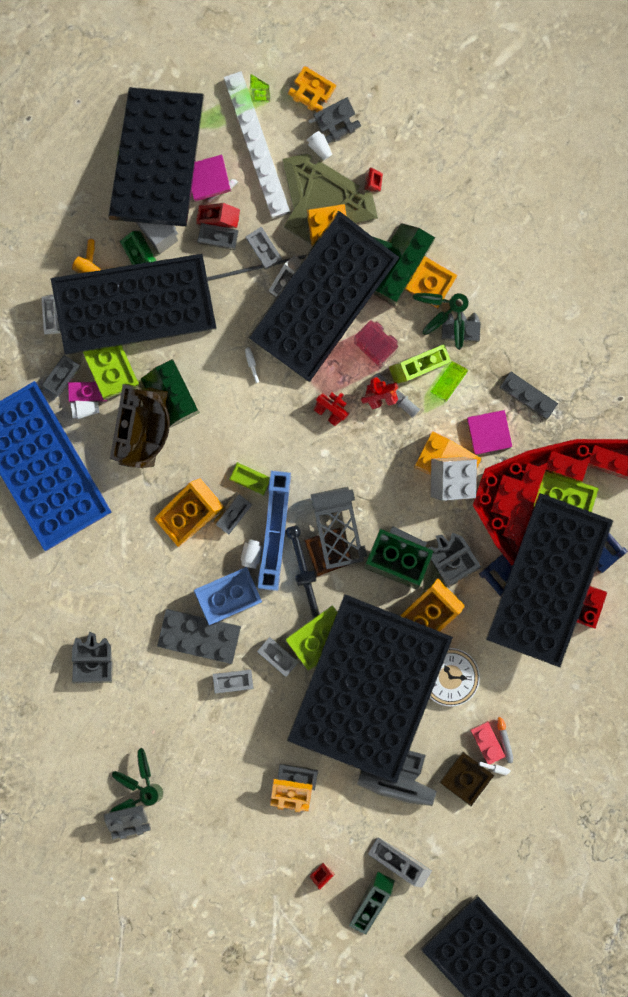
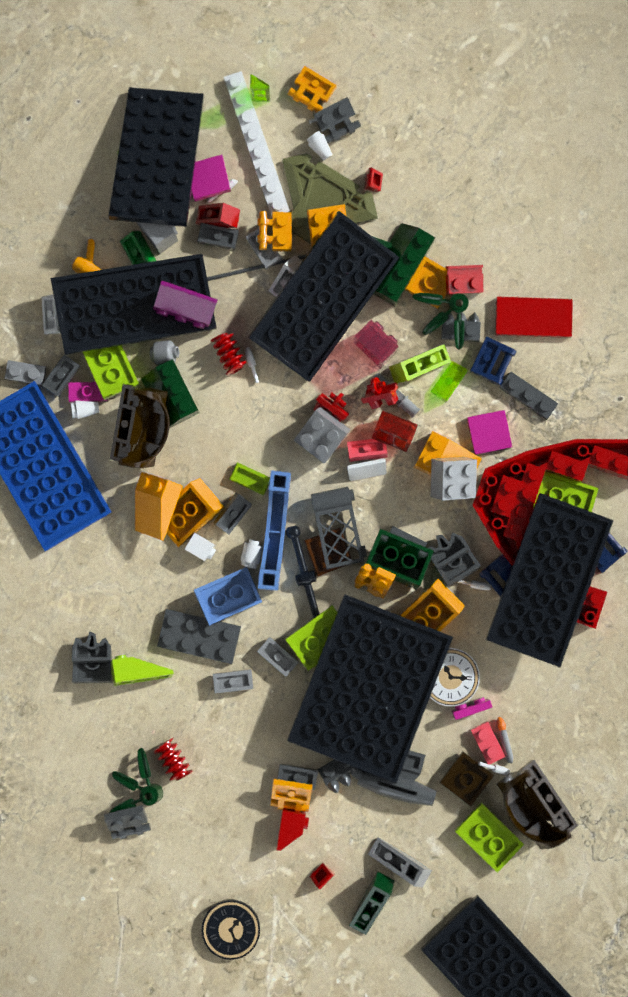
none -> light grey plate [4,360,47,386]
none -> lime slope [110,655,174,686]
none -> light orange slope [135,472,183,541]
none -> light grey head [150,340,179,366]
none -> magenta slope [154,281,218,329]
none -> red piece [154,737,193,781]
none -> white brick [185,533,216,561]
none -> tile [202,899,260,960]
none -> red piece [210,333,247,376]
none -> light orange plate [257,211,292,252]
none -> red slope [277,808,309,851]
none -> light grey brick [294,407,350,463]
none -> dark grey plate [318,759,362,793]
none -> coral plate [347,437,388,462]
none -> white slope [347,458,387,481]
none -> light orange plate [354,564,396,599]
none -> clear red brick [371,410,418,452]
none -> plate [445,265,484,294]
none -> dark pink plate [452,697,493,720]
none -> lime plate [454,803,524,873]
none -> white piece [458,580,491,590]
none -> dark blue plate [470,336,517,386]
none -> red tile [495,297,573,338]
none -> dark brown piece [496,760,578,849]

